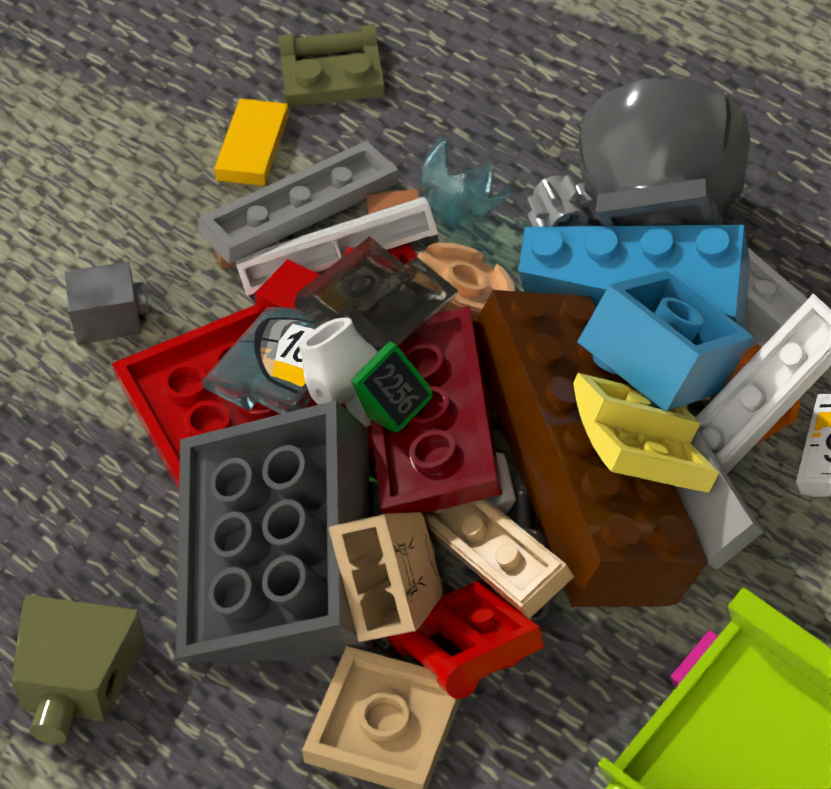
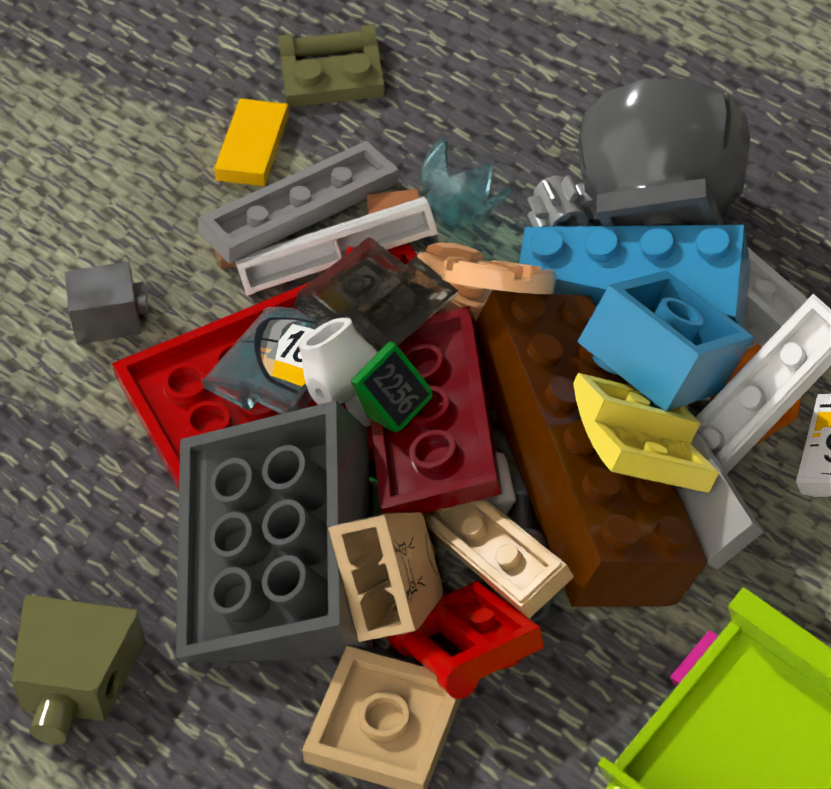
red tile [255,259,331,326] -> none
none -> light nougat tile [442,257,557,294]

